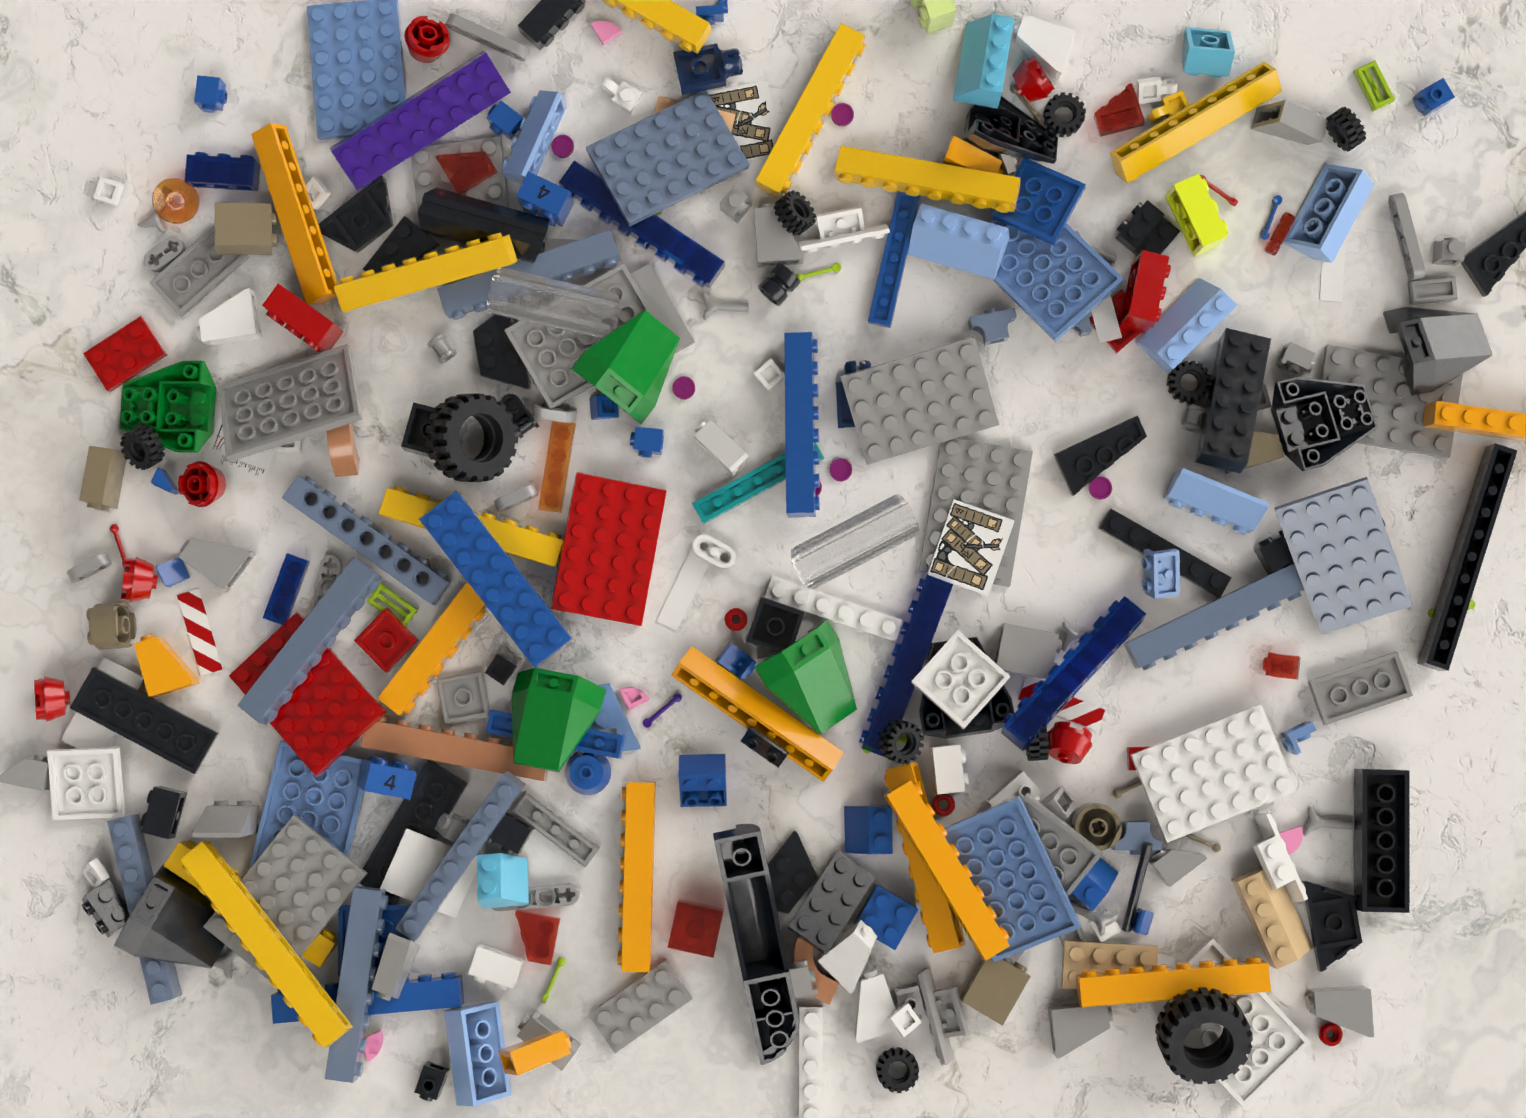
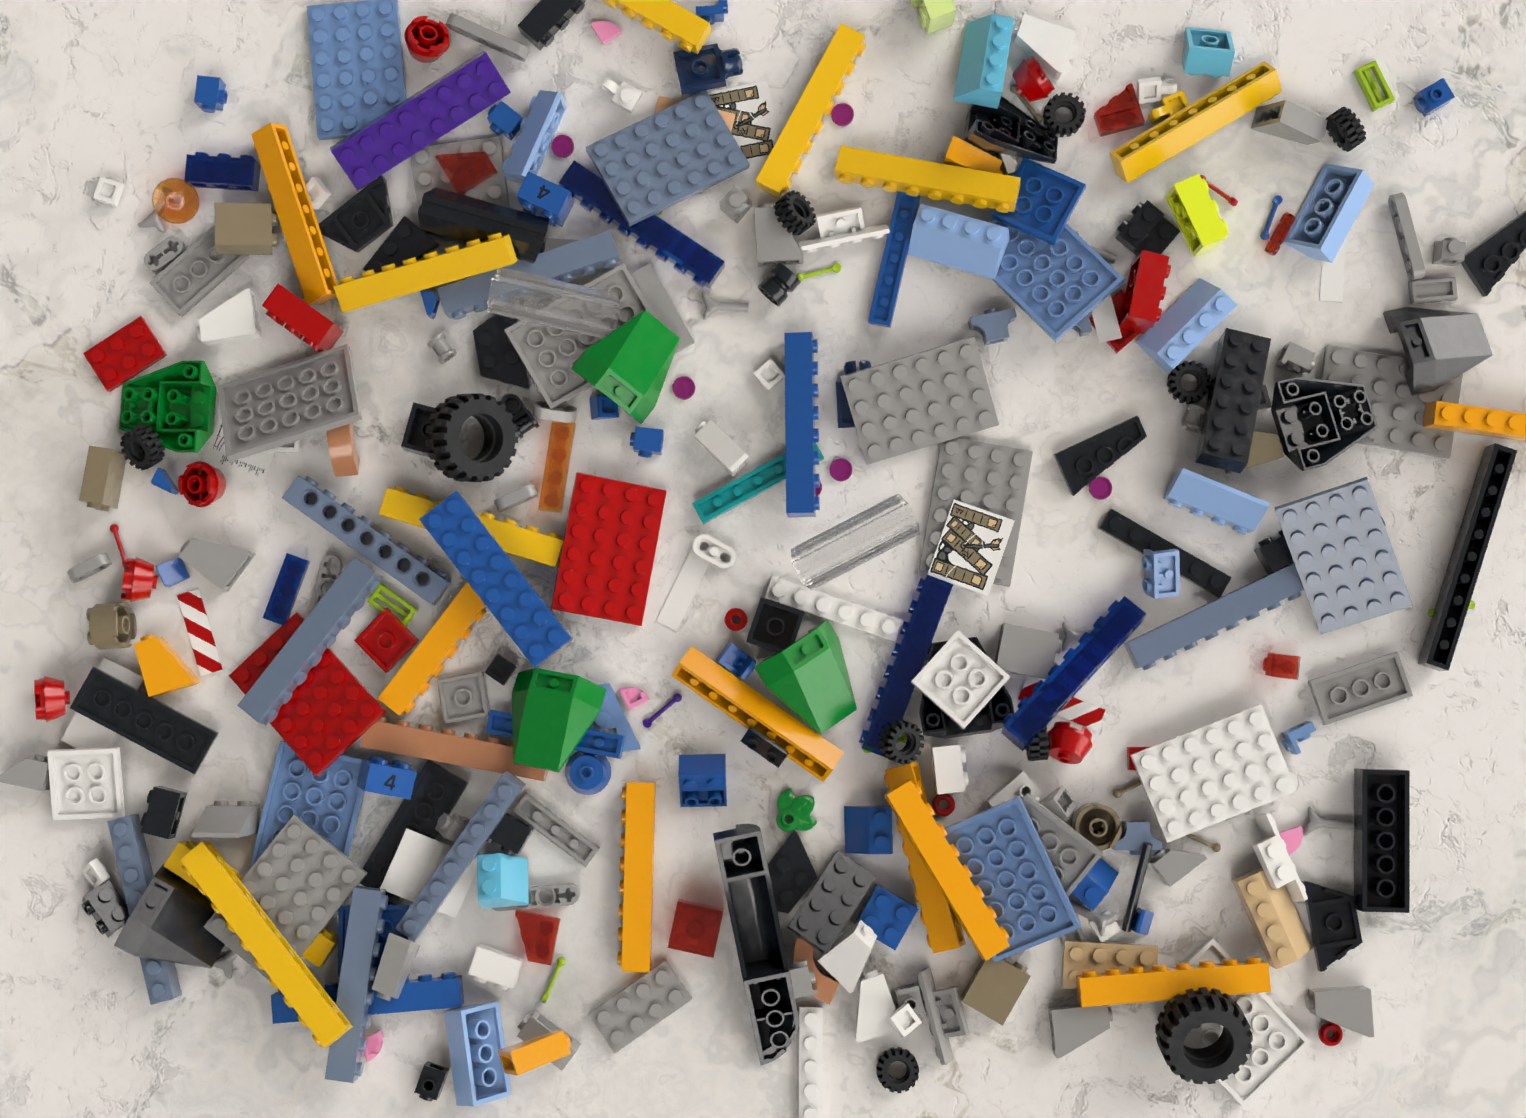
none -> blue slope [420,290,440,320]
none -> green plate [776,788,817,832]

